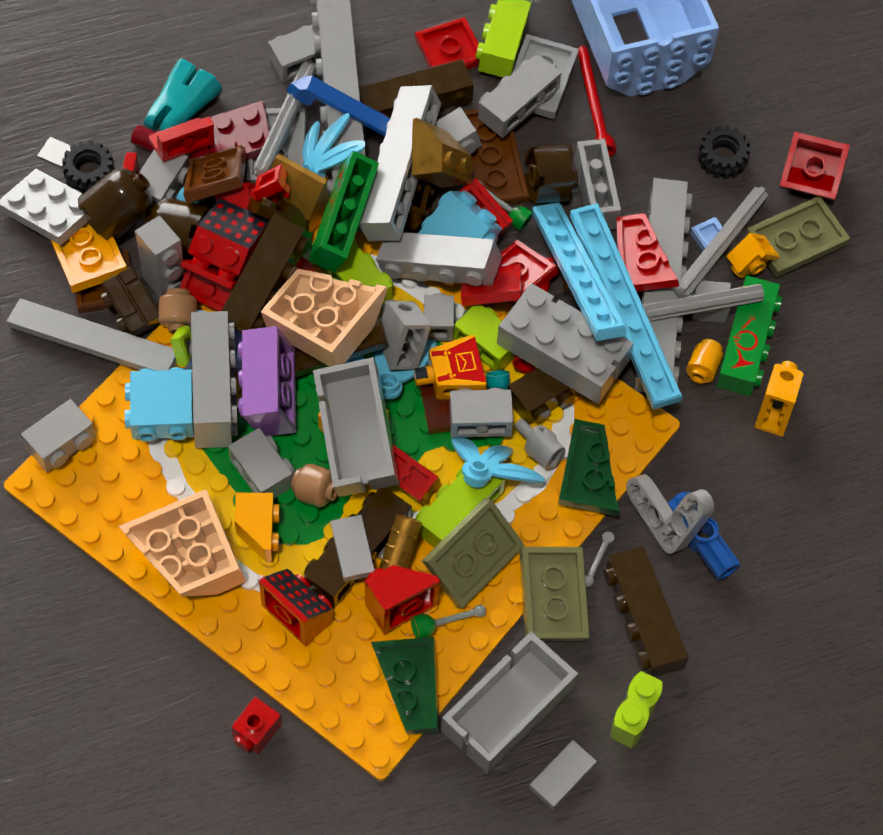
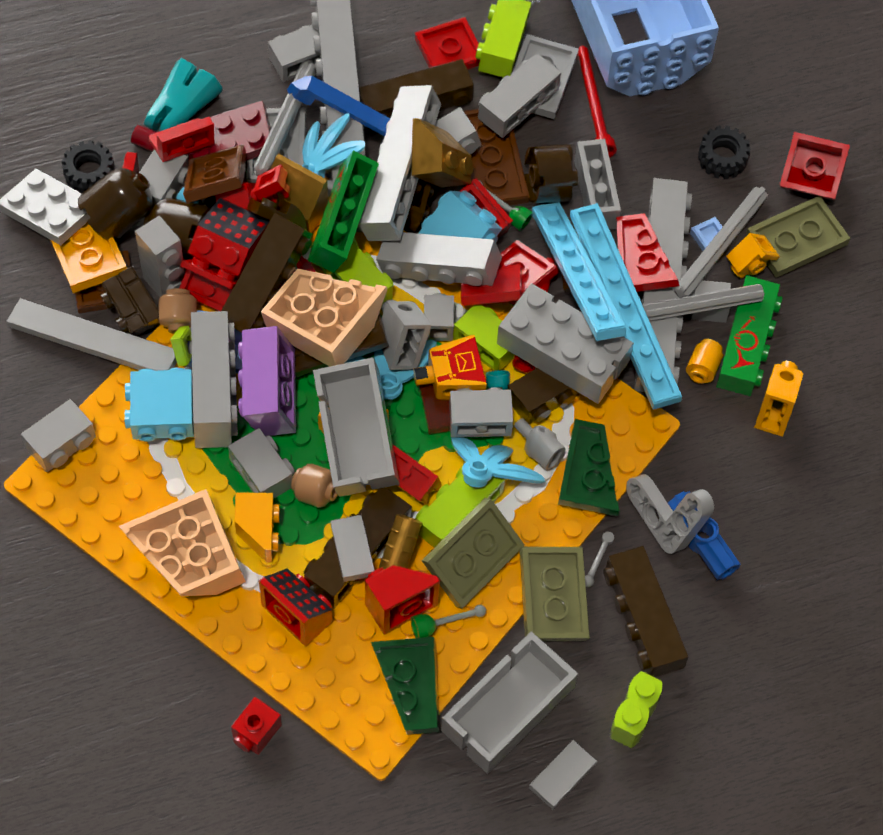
white sticker [37,137,71,166] -> none

